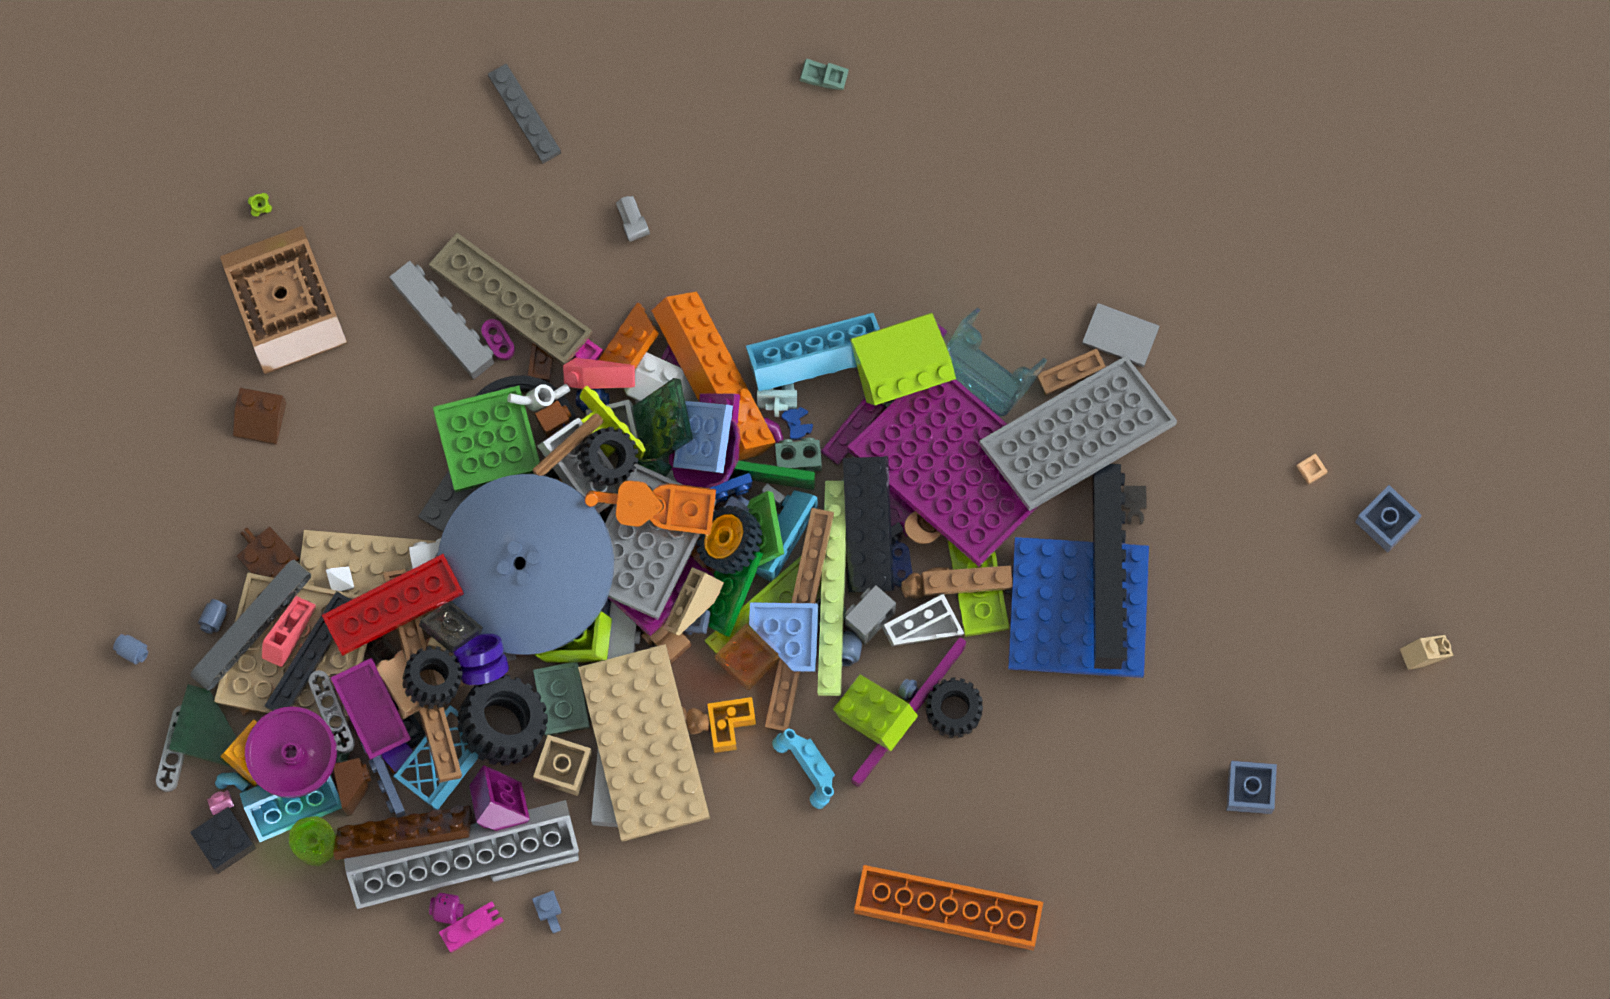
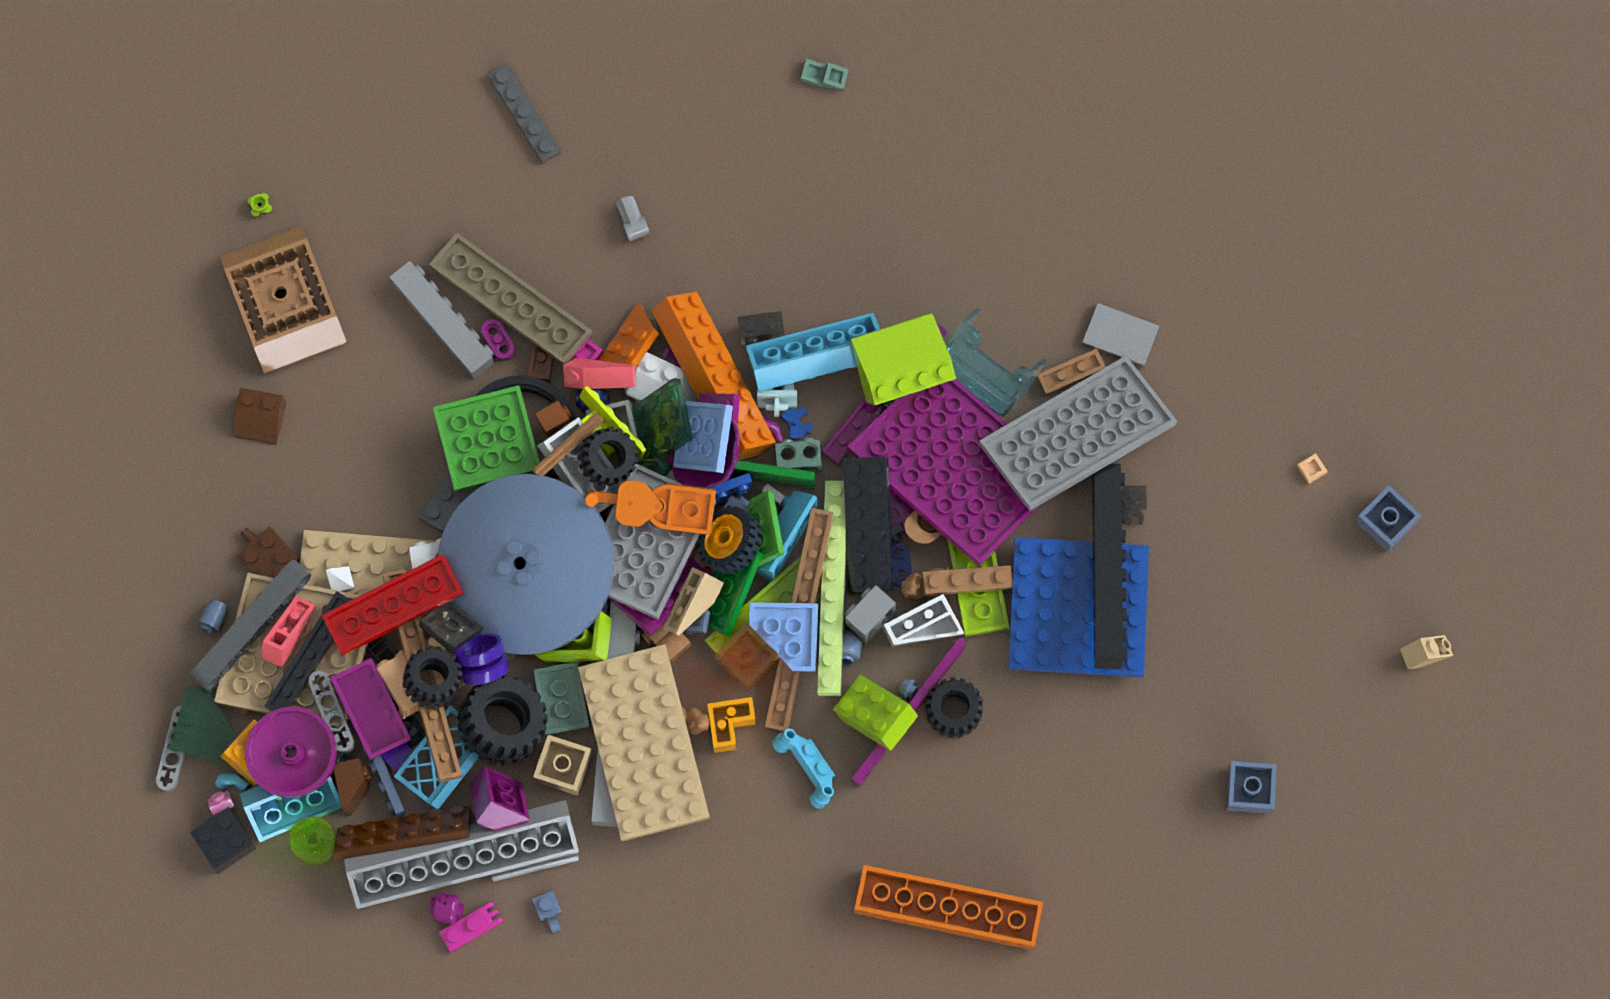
sand blue brick [113,634,148,664] -> none
white piece [507,384,570,412] -> none
none -> clear smoke brick [737,311,784,345]

